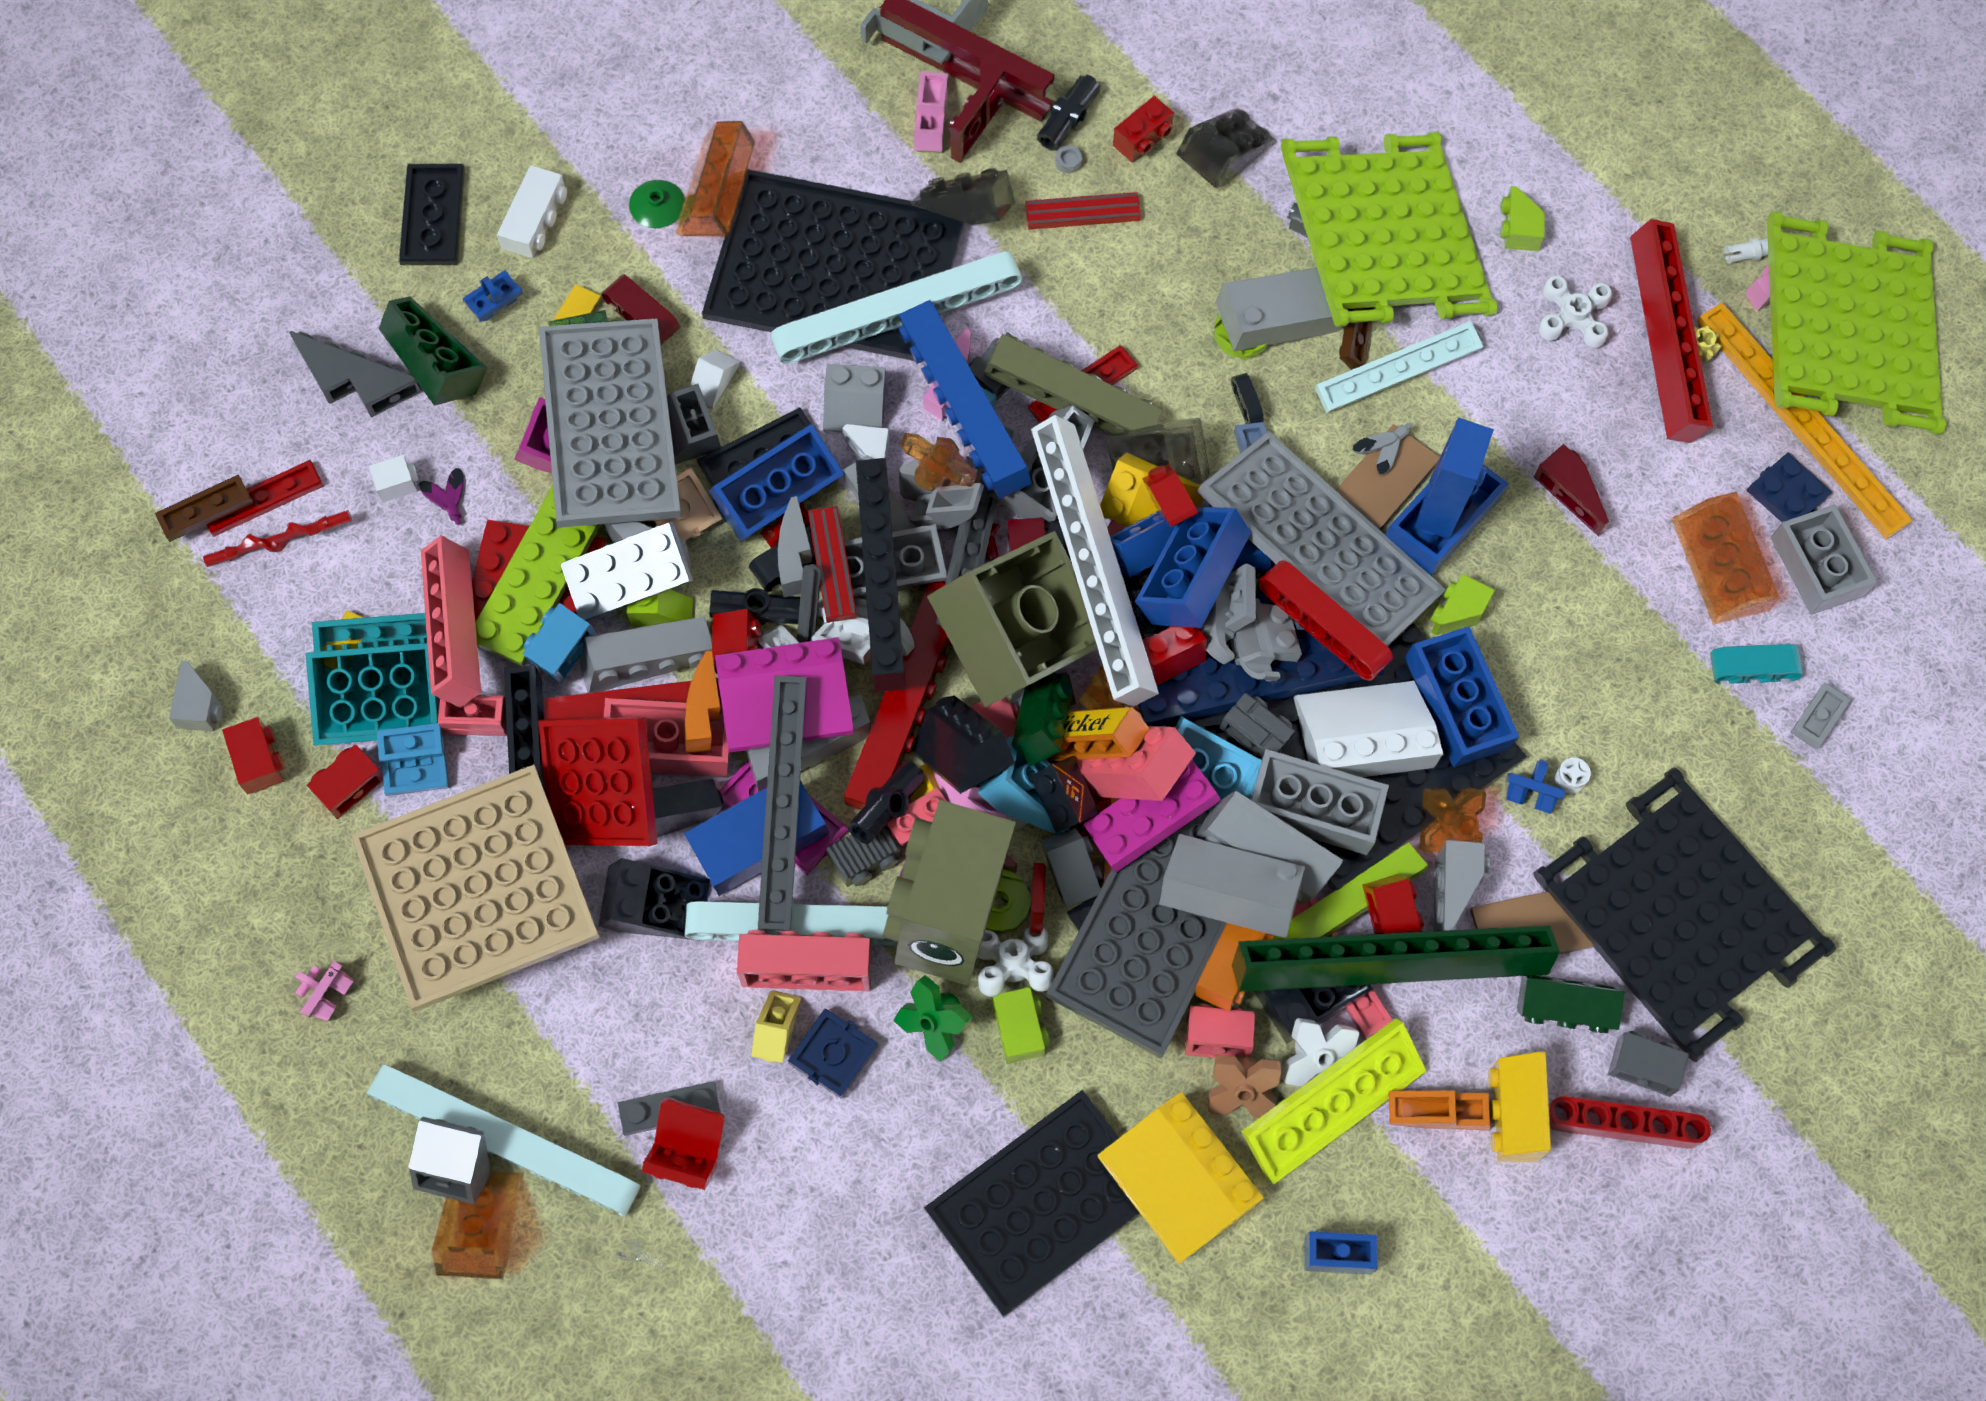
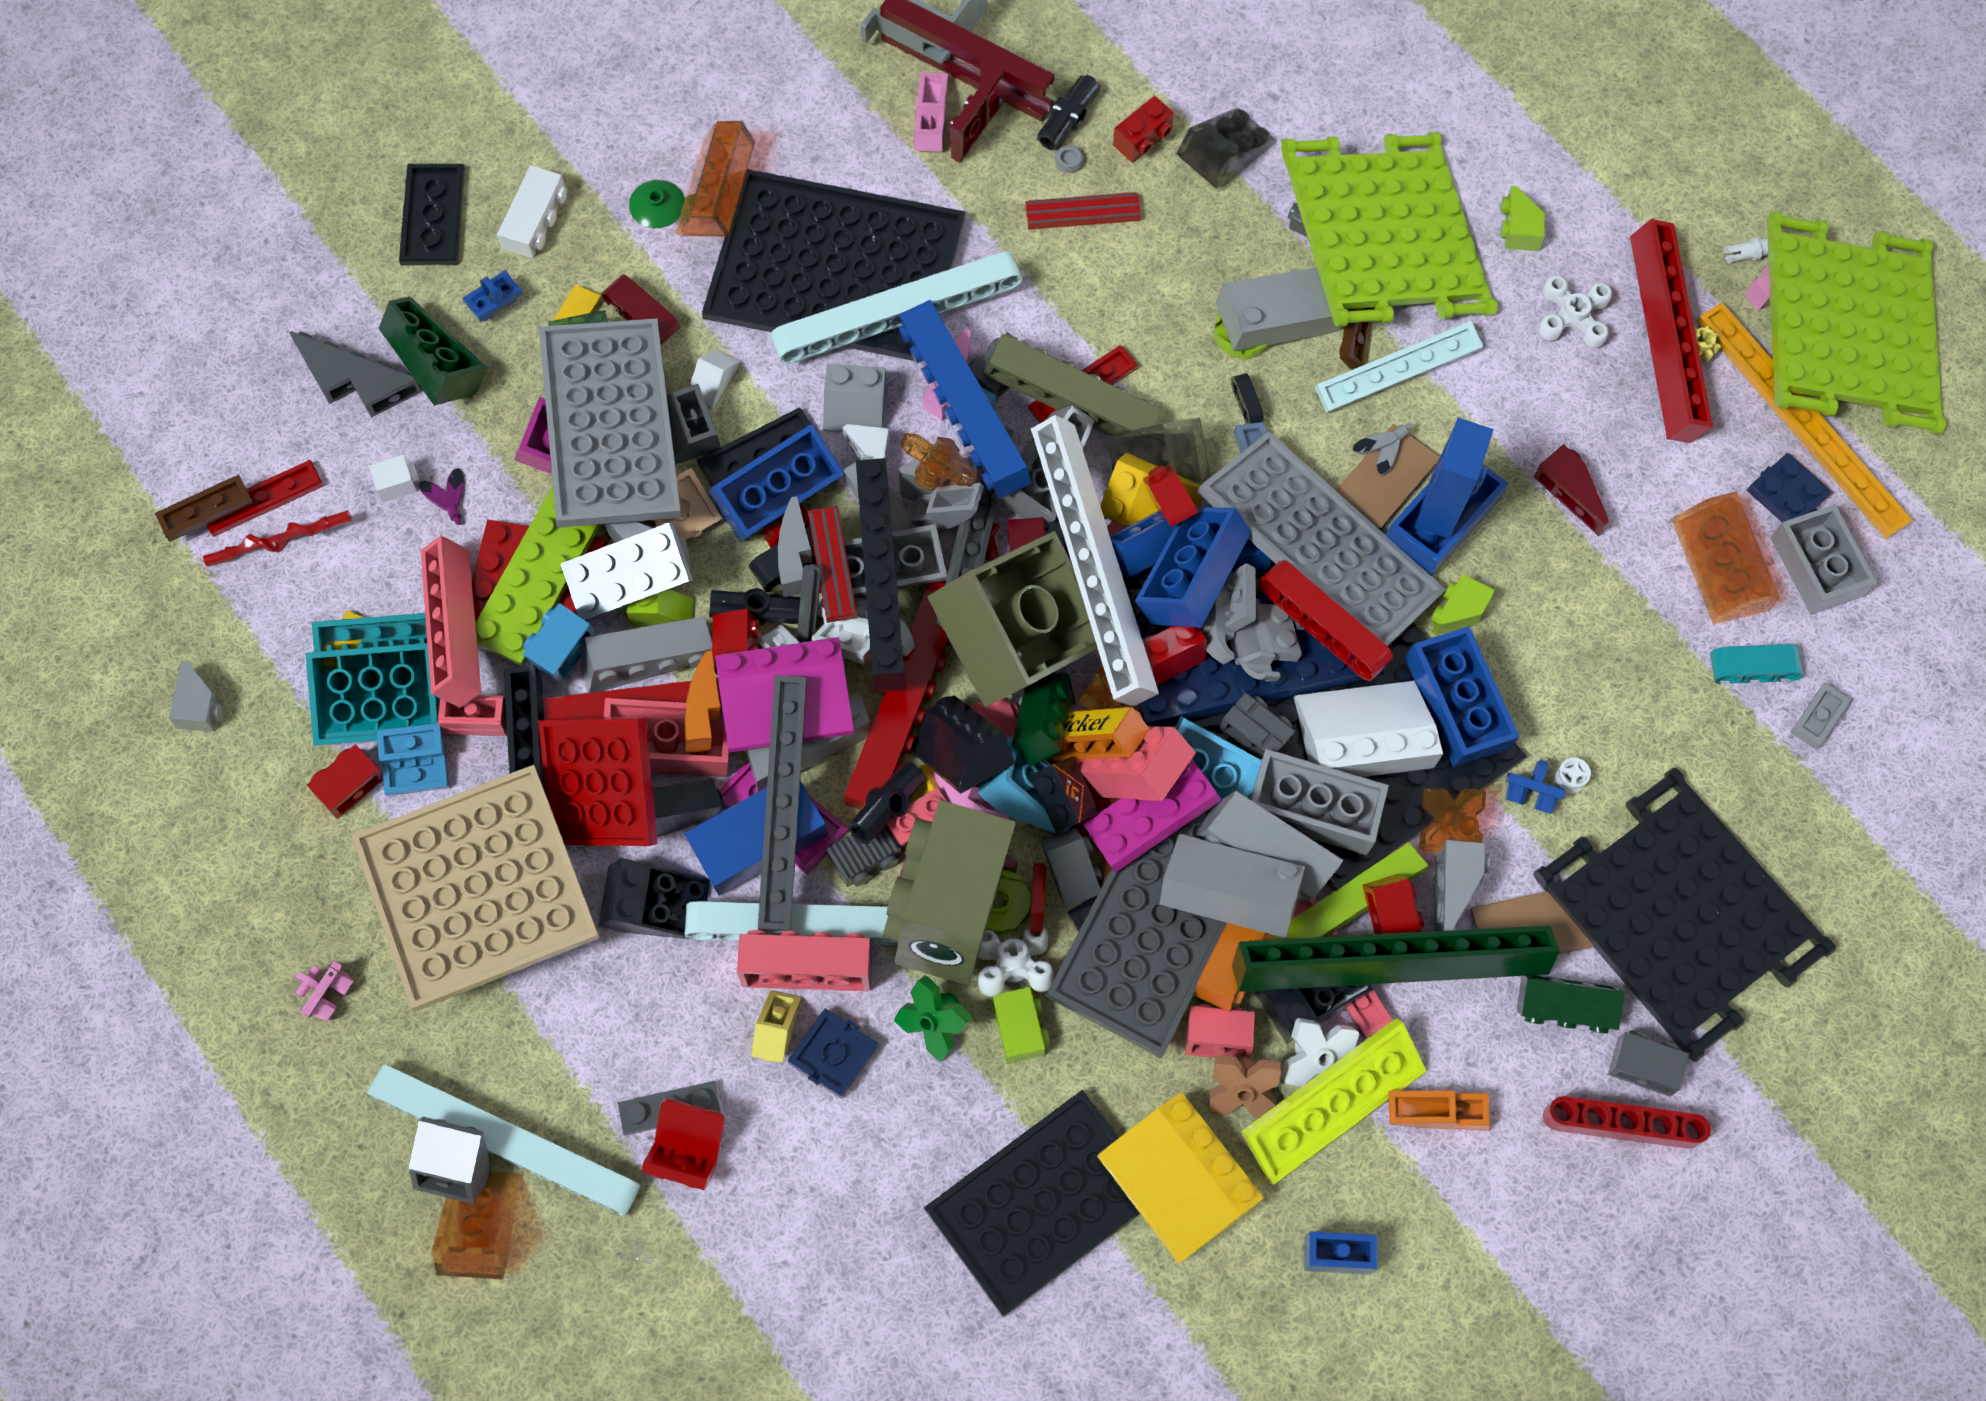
red brick [222,717,285,794] -> none
clear smoke slope [912,168,1015,225] -> none
yellow slope [1488,1052,1551,1163] -> none

